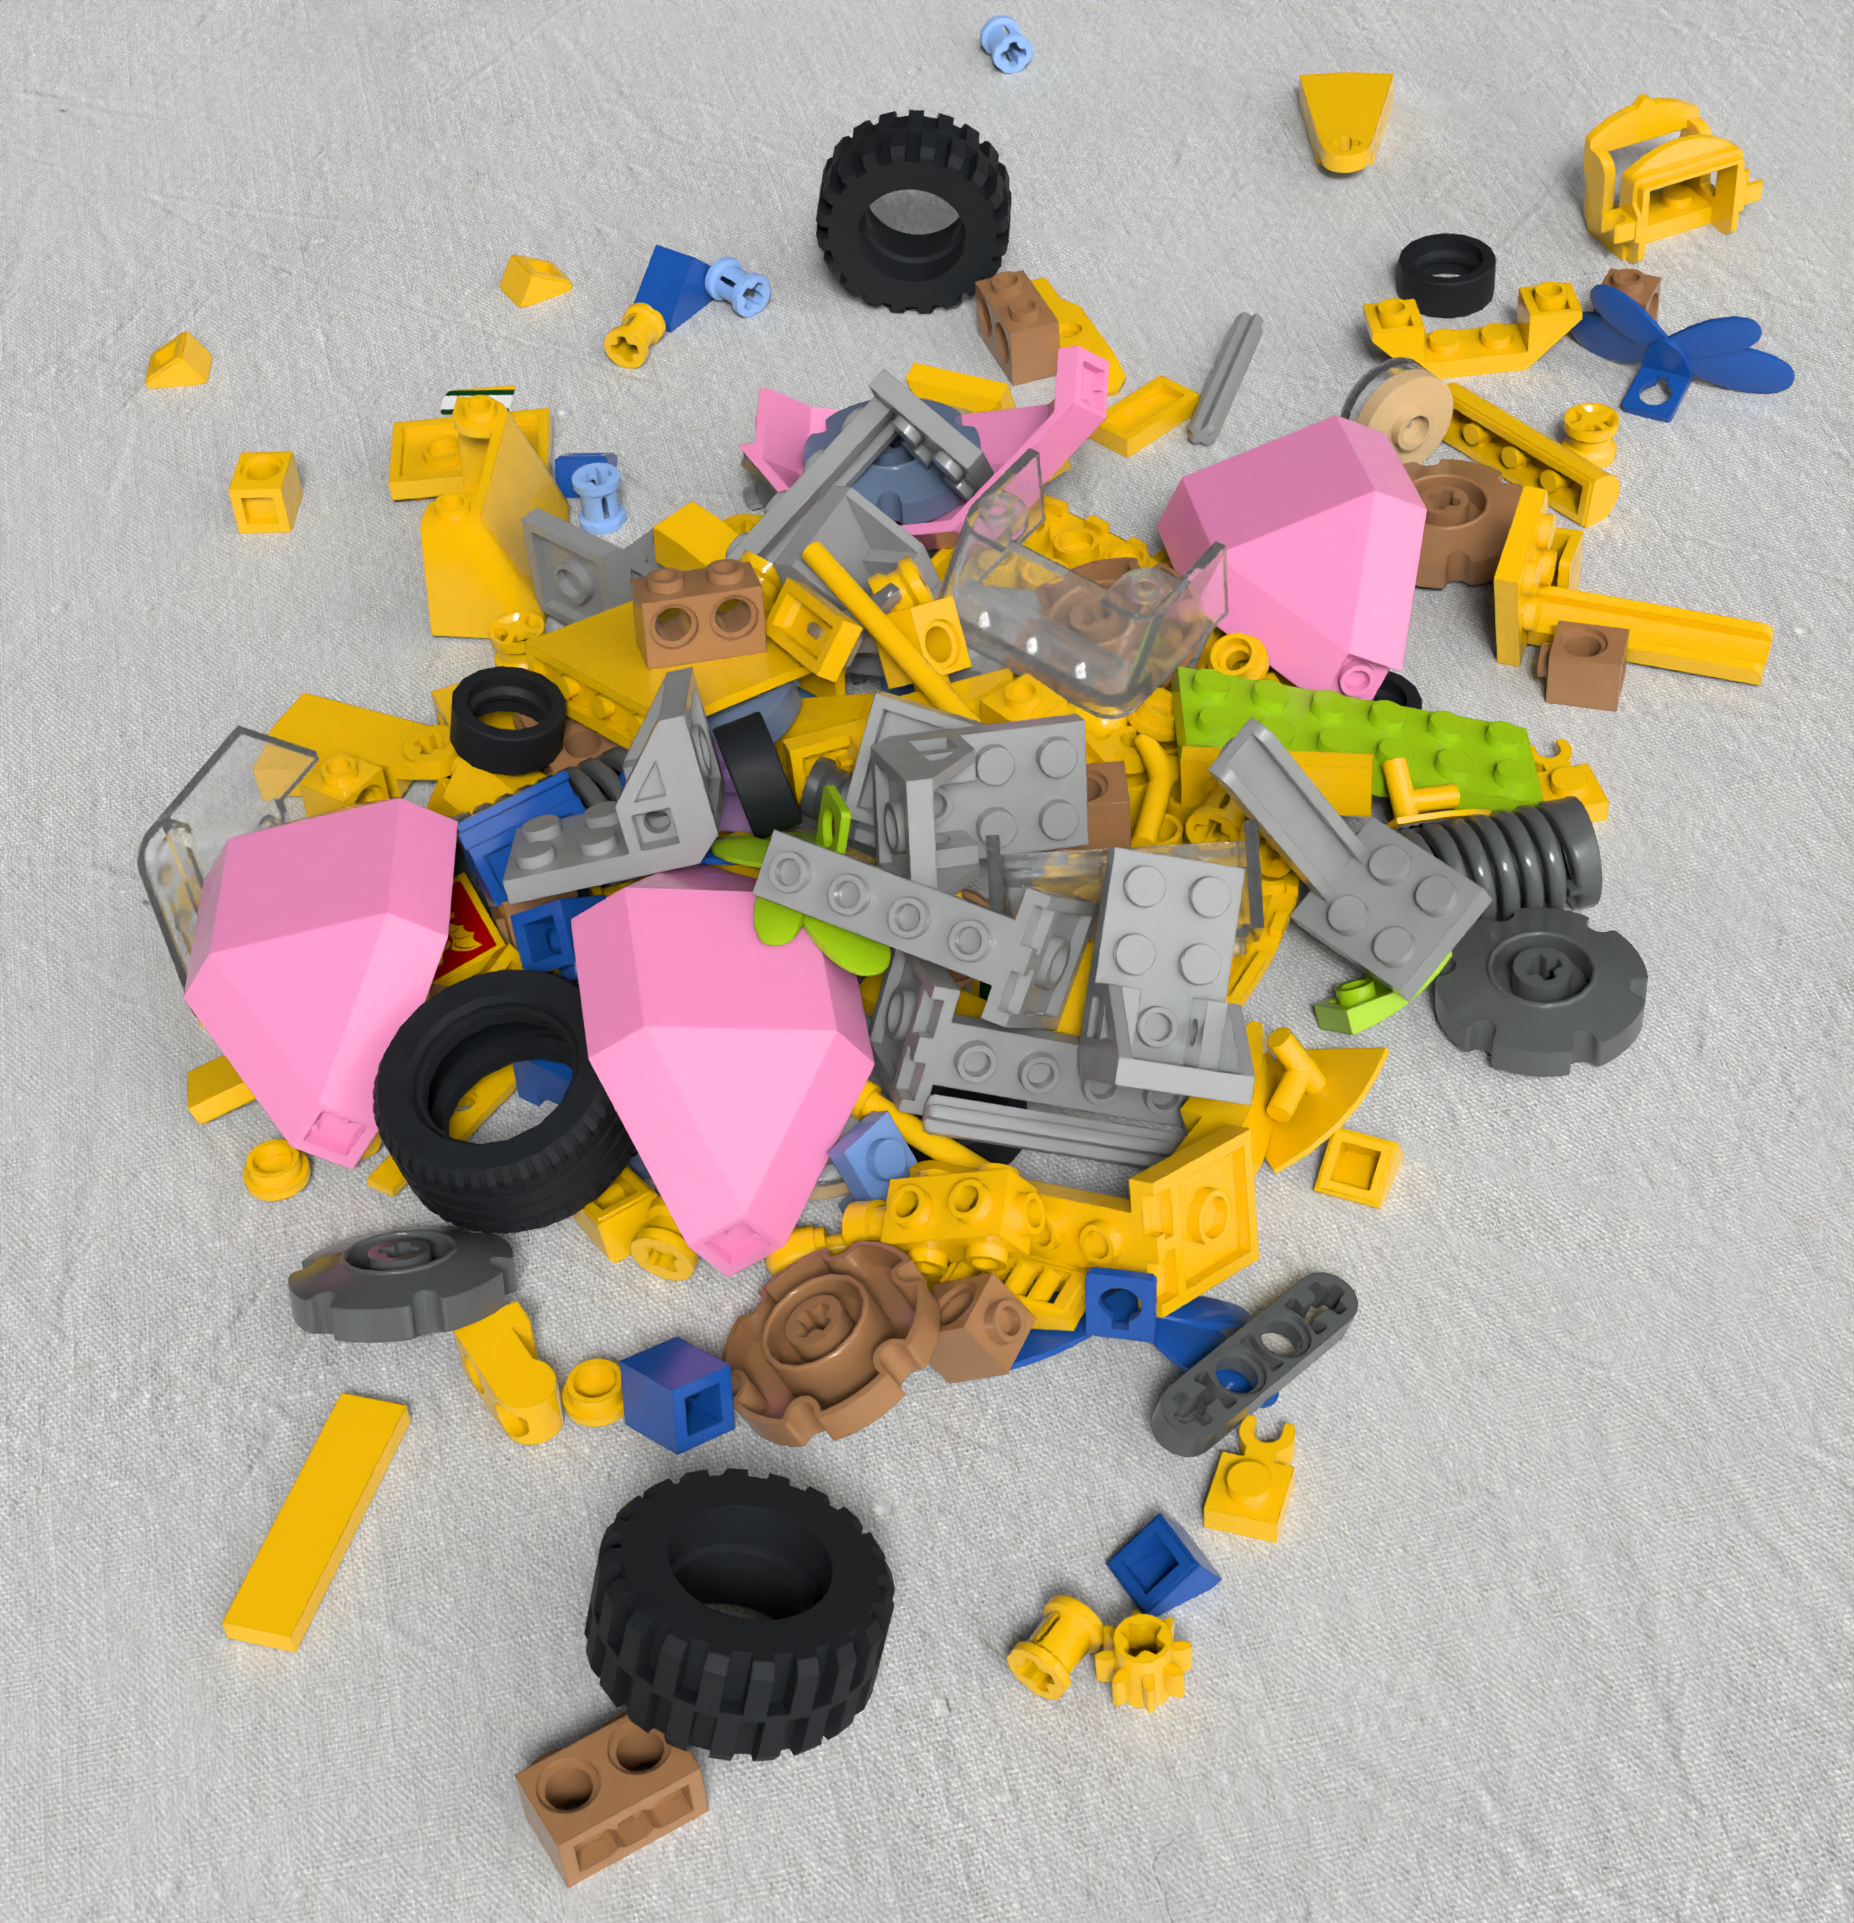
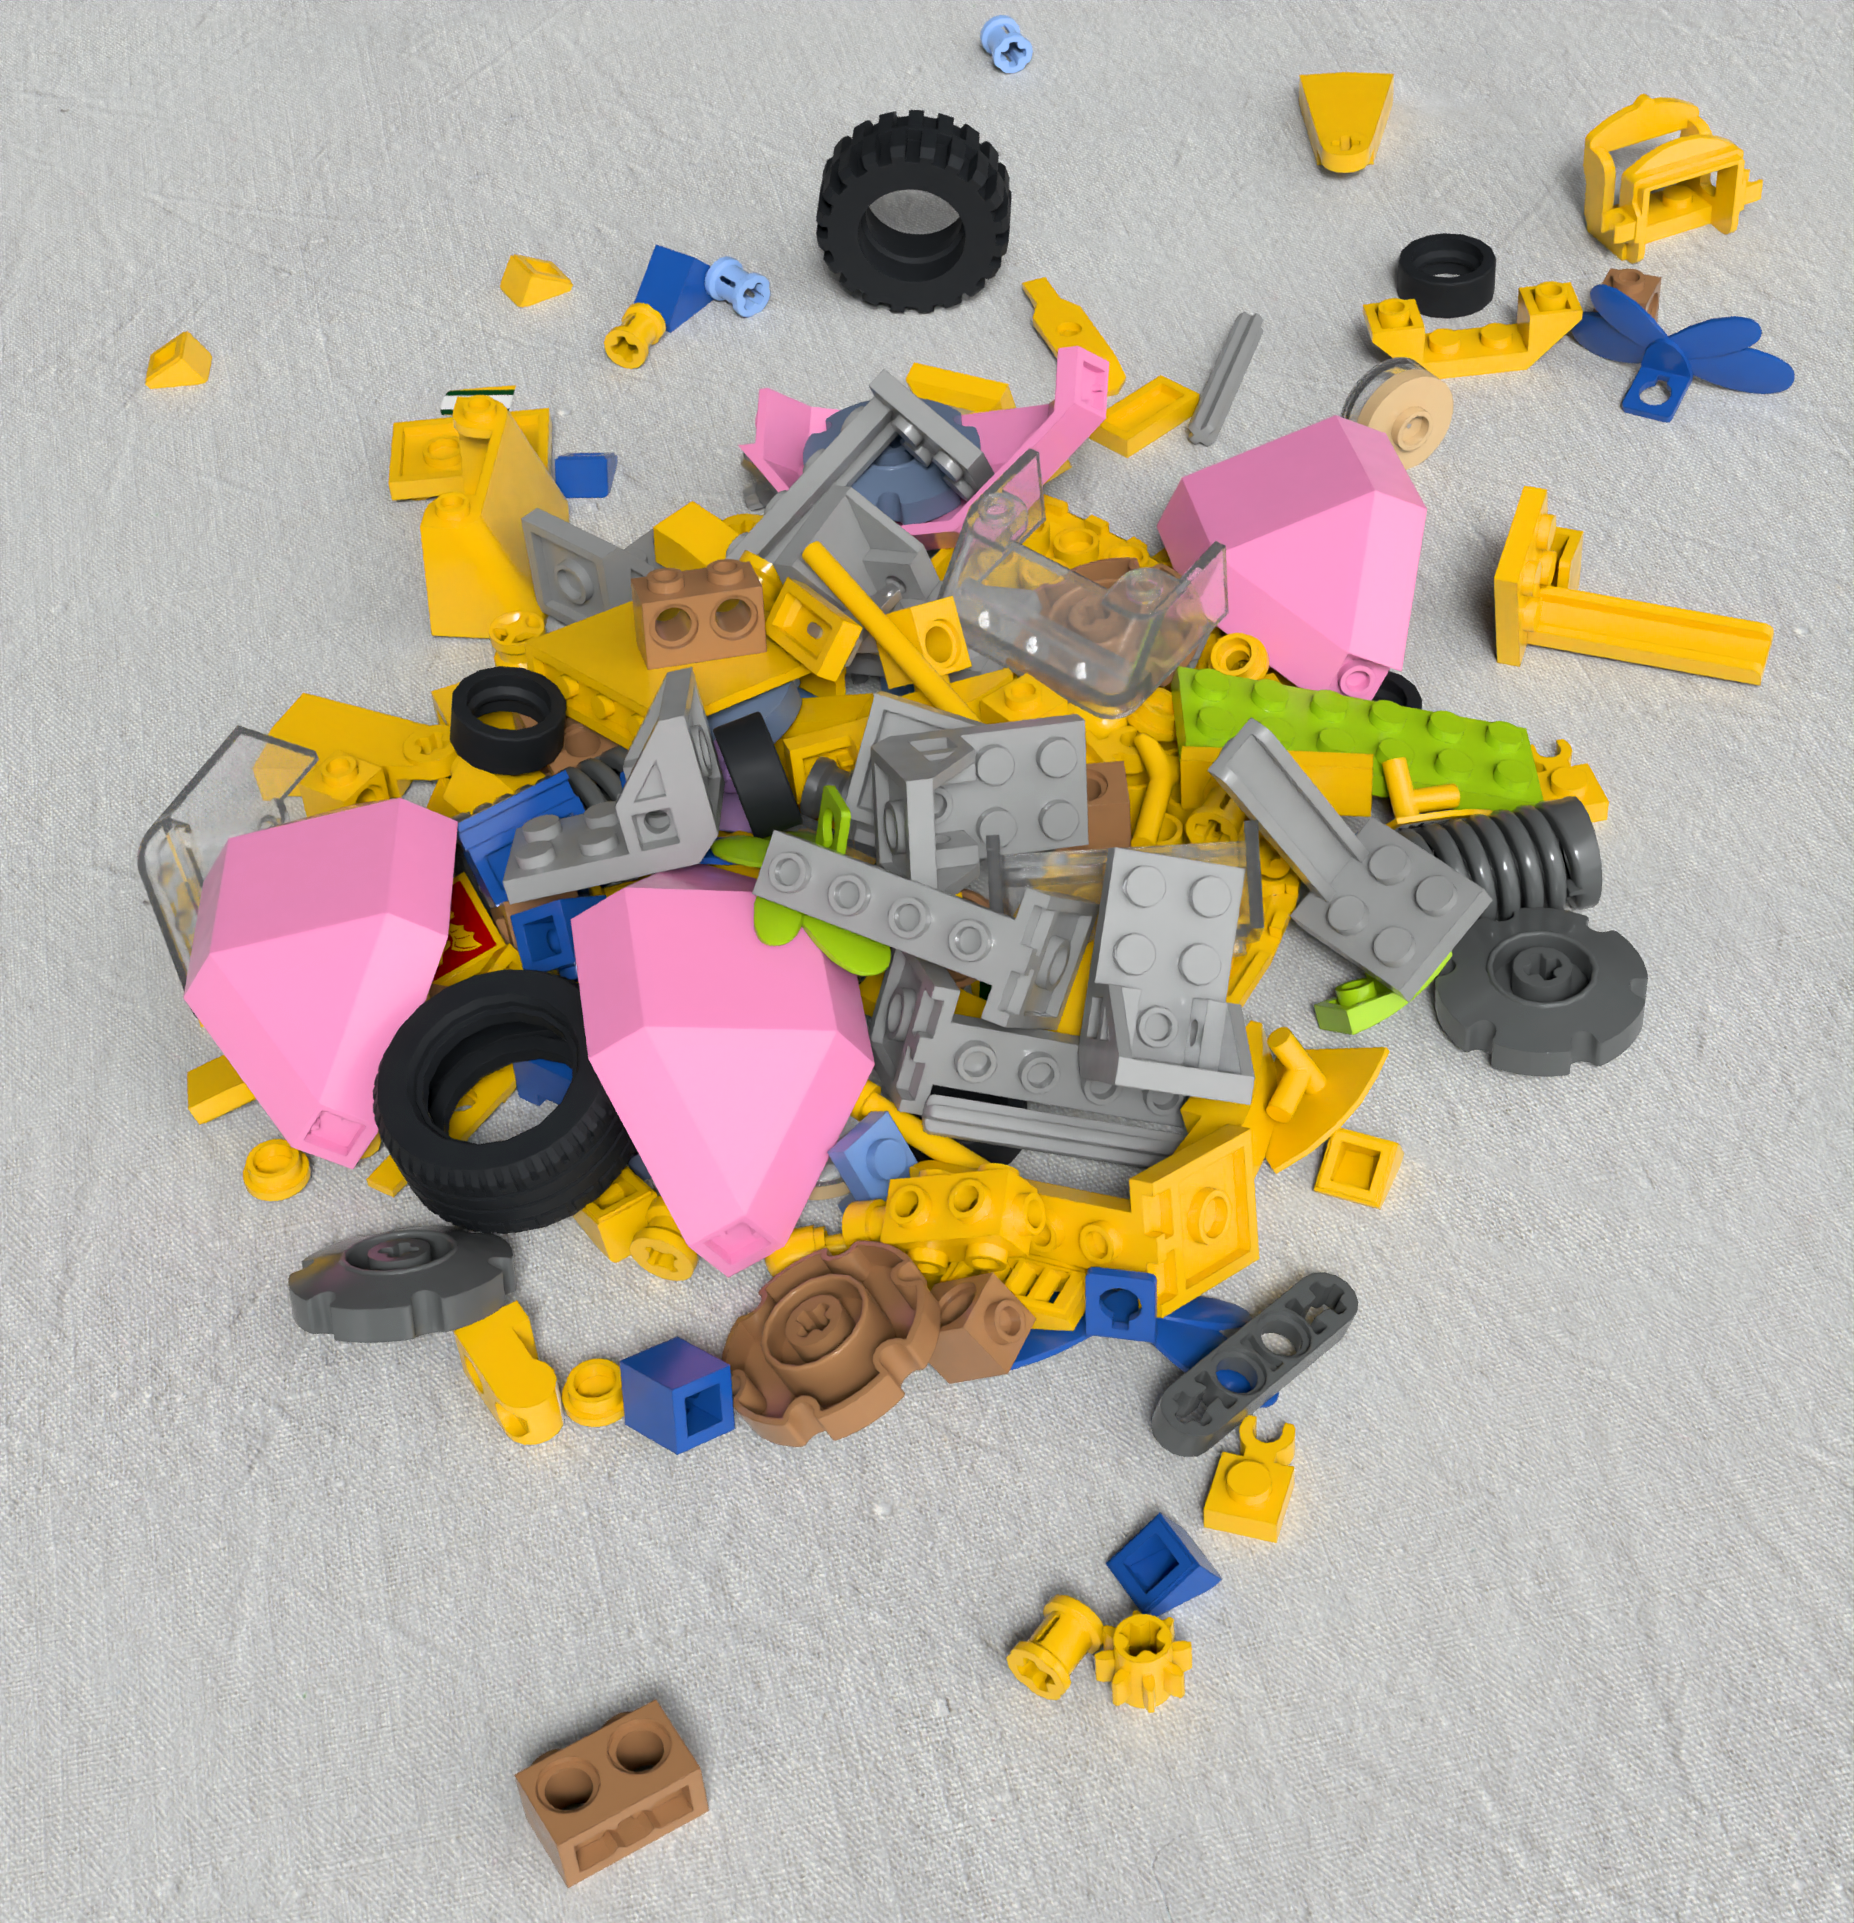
yellow tile [222,1393,411,1653] -> none
yellow brick [228,451,303,534] -> none
light blue bush [571,462,627,535] -> none
black tyre [584,1468,895,1762] -> none
yellow wheel [867,555,935,613] -> none
medium nougat brick [975,270,1060,386] -> none
medium nougat piece [1403,459,1523,588] -> none
yellow brick [1442,382,1620,529] -> none
medium nougat brick [1537,620,1630,712] -> none
yellow wheel [1562,403,1619,468] -> none

